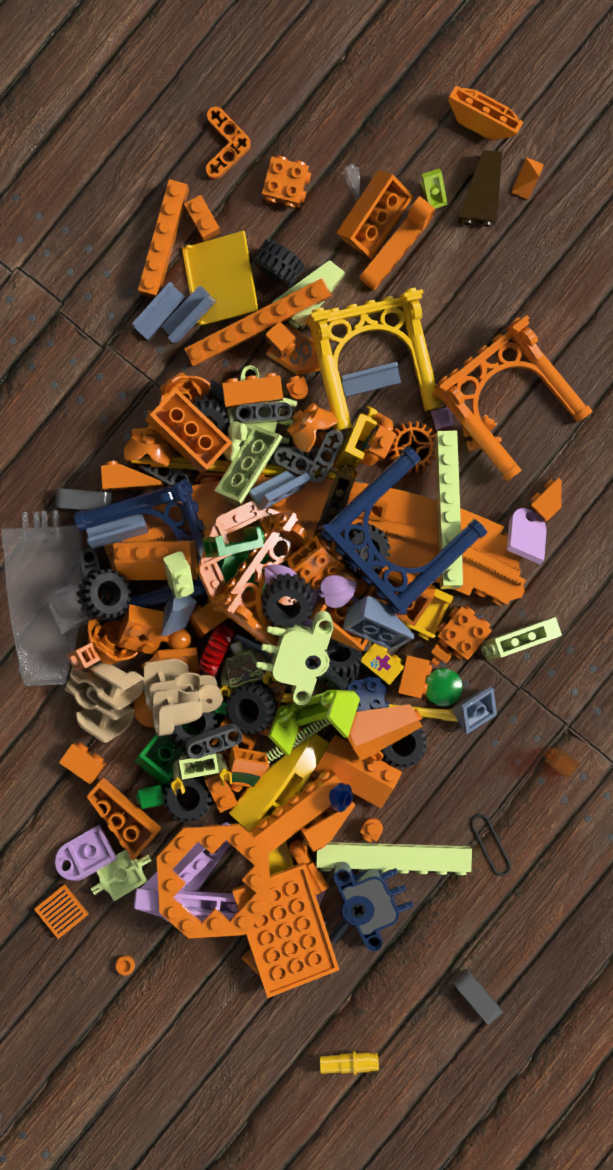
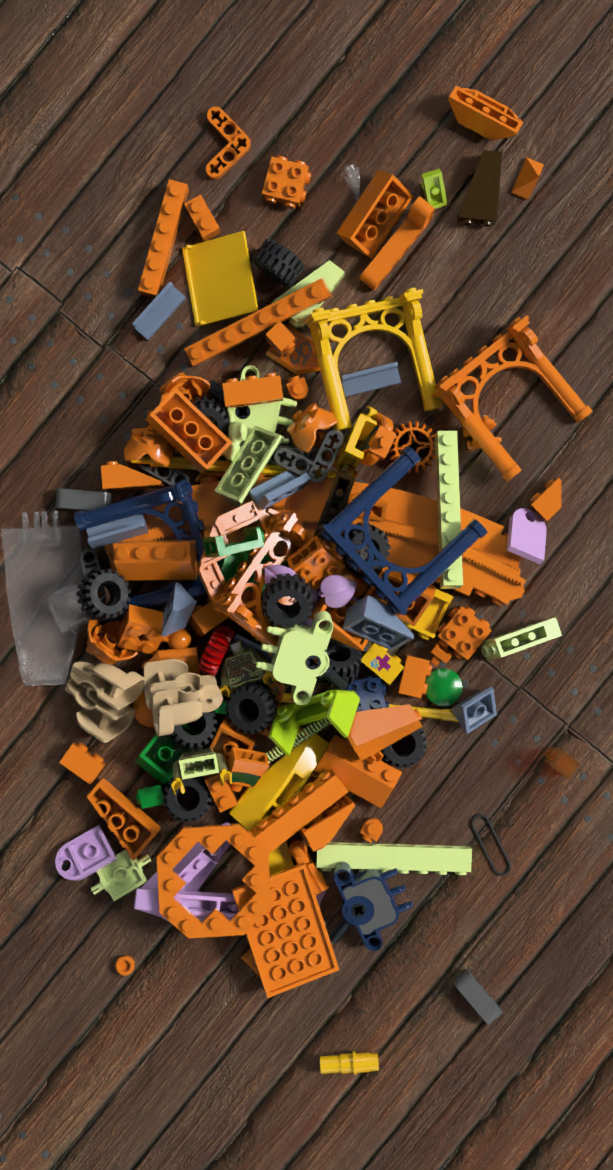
orange tile [34,884,89,939] -> none
orange brick [66,642,101,672] -> none
sand blue panel [162,286,217,343] -> none
yellowish green brick [163,552,194,599] -> none
dark grey beam [186,724,242,759] -> none
dark grey beam [236,402,292,424] -> none
clear blue plate [329,783,353,812] -> none
lavender tile [431,407,455,430] -> none

